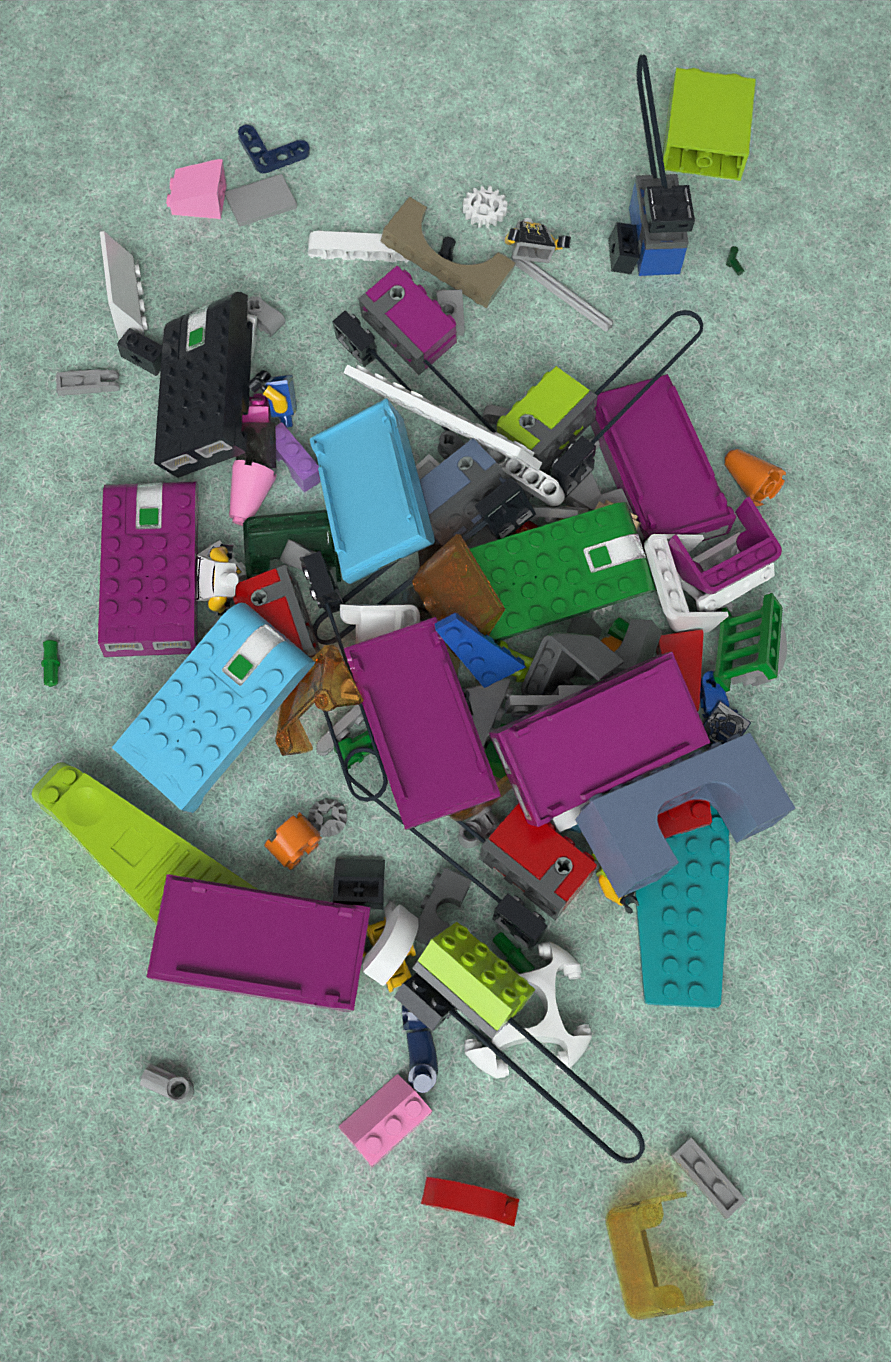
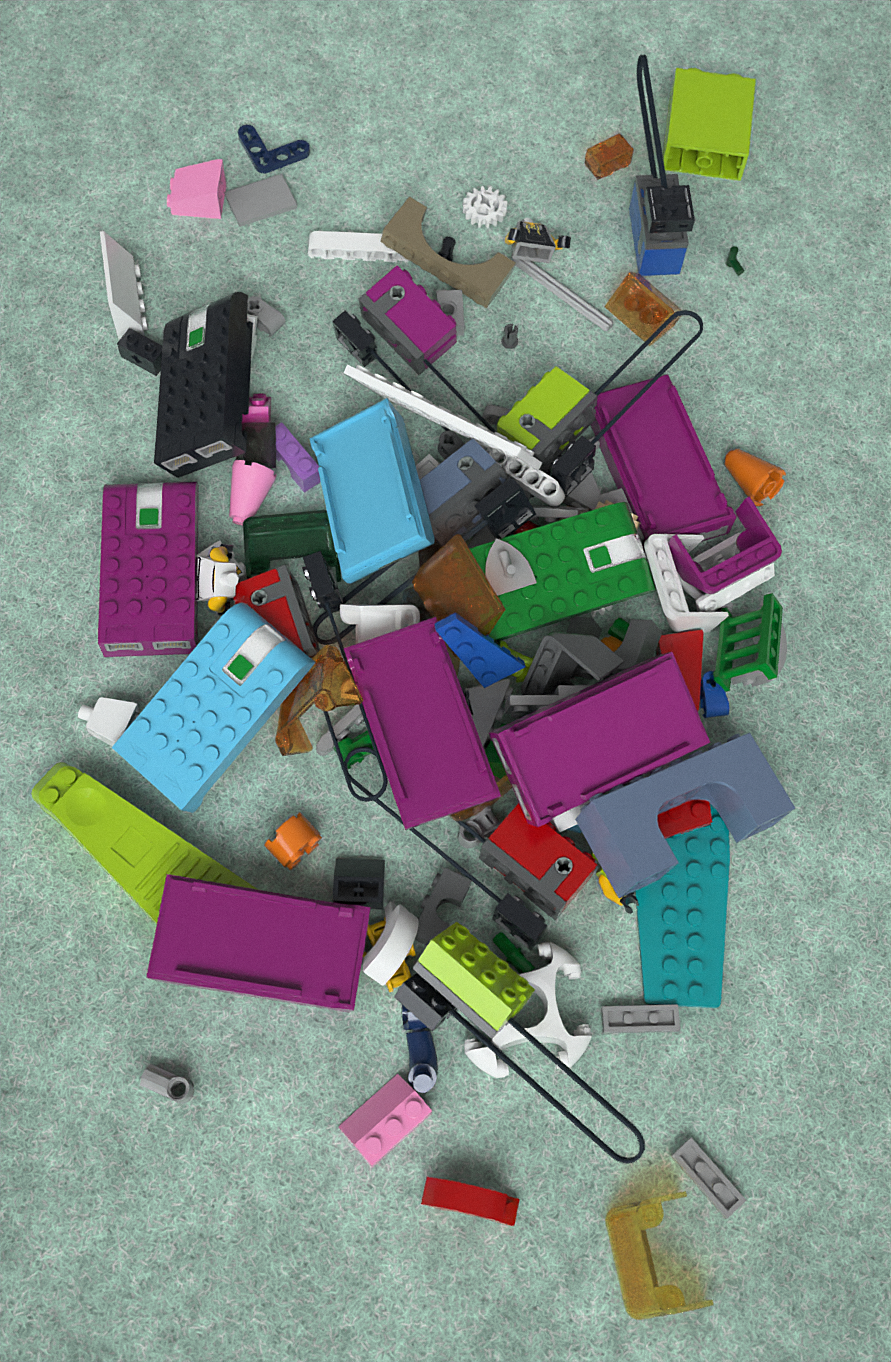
green axle [41,640,60,687] -> none
light grey hinge [56,369,119,396] -> none
torso [248,370,297,428] -> none
light grey piece [280,539,316,571] -> none
light grey gear [308,798,347,837] -> none
black brick [608,222,639,274] -> none
piece [703,701,751,747] -> none
none -> white torso [78,697,140,746]
none -> light grey shield [485,538,536,598]
none -> dark grey pin [501,324,518,349]
none -> clear orange brick [584,133,634,180]
none -> light grey plate [601,1005,680,1034]
none -> clear orange slope [605,272,681,346]

